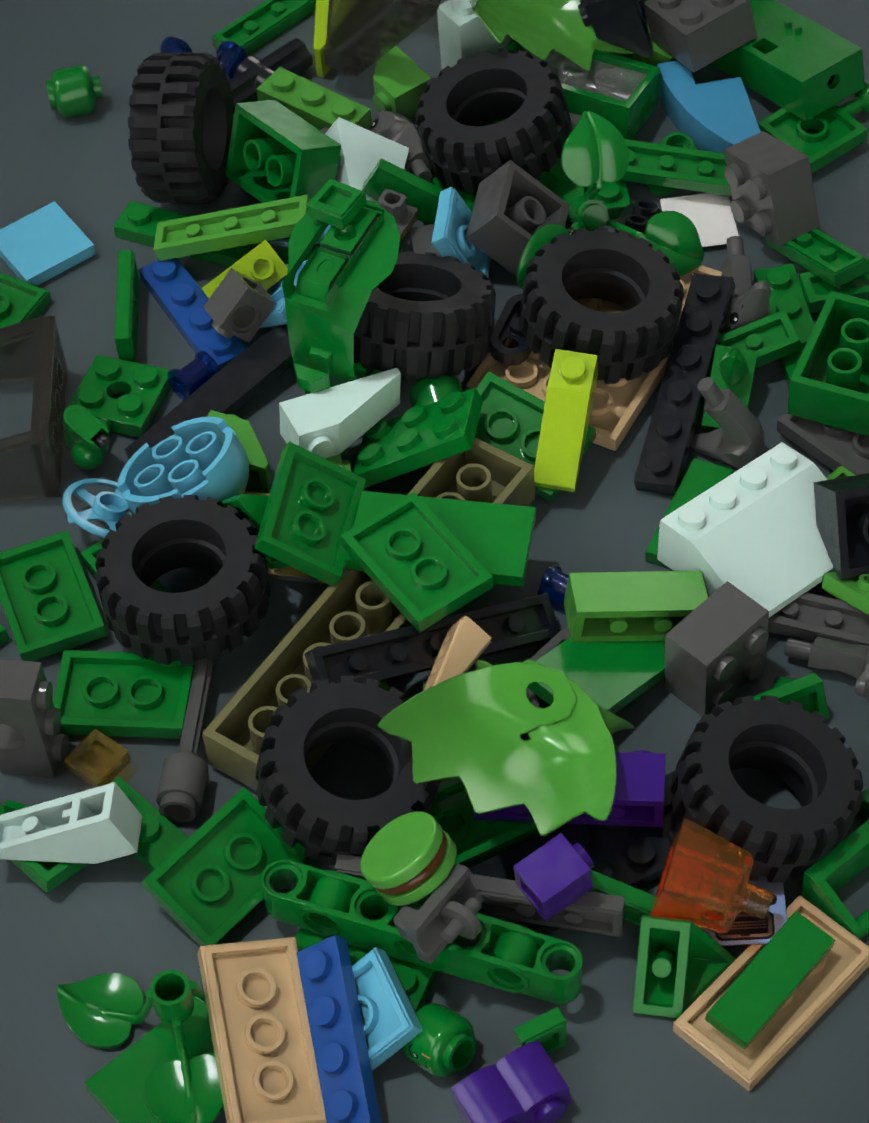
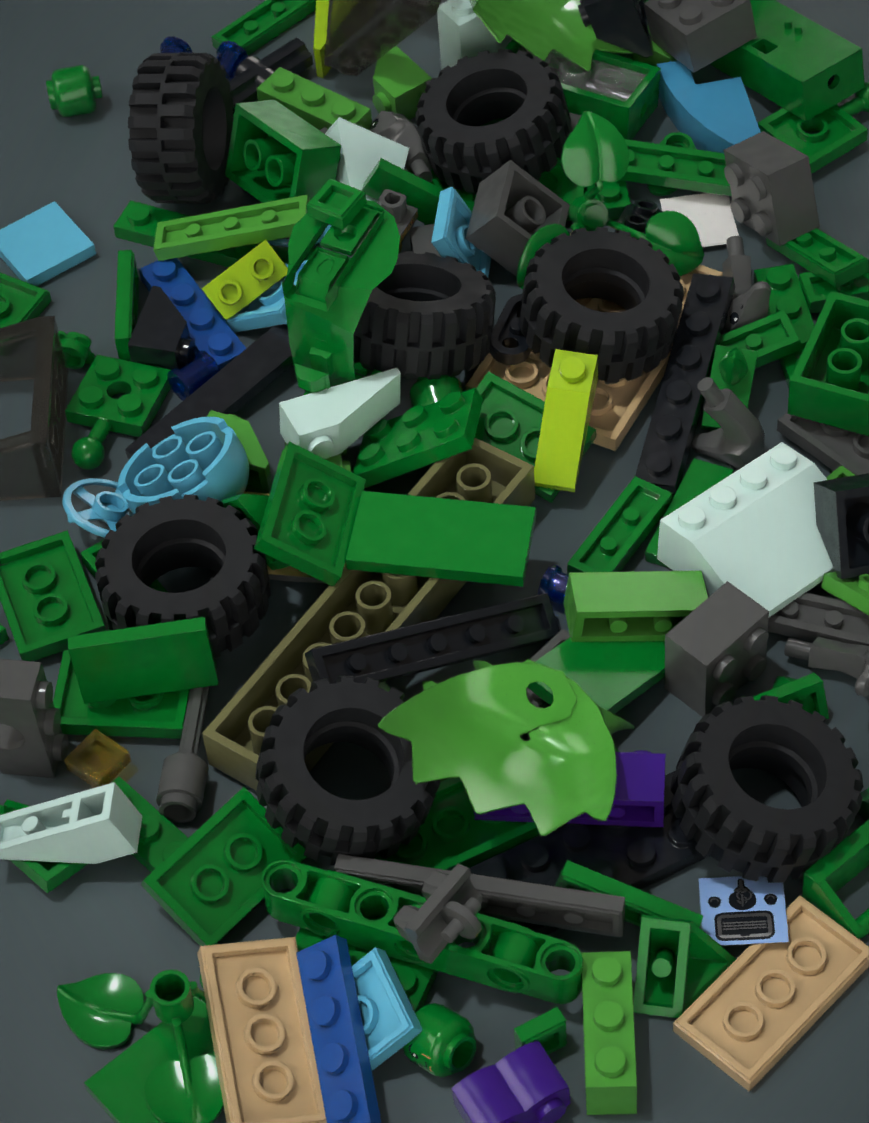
green piece [63,404,111,456] -> none
dark grey brick [203,268,277,343] -> none
green plate [340,492,494,633] -> none
bright green head [360,811,457,906] -> none
tan slope [423,616,492,691] -> none
dark purple brick [513,833,594,922] -> none
clear orange torso [650,818,774,934] -> none
green tile [705,911,835,1051] -> none
none -> green plate [52,331,96,369]
none -> green tile [68,617,219,704]
none -> black slope [128,286,195,379]
none -> green plate [567,476,672,575]
none -> bright green brick [581,951,637,1115]

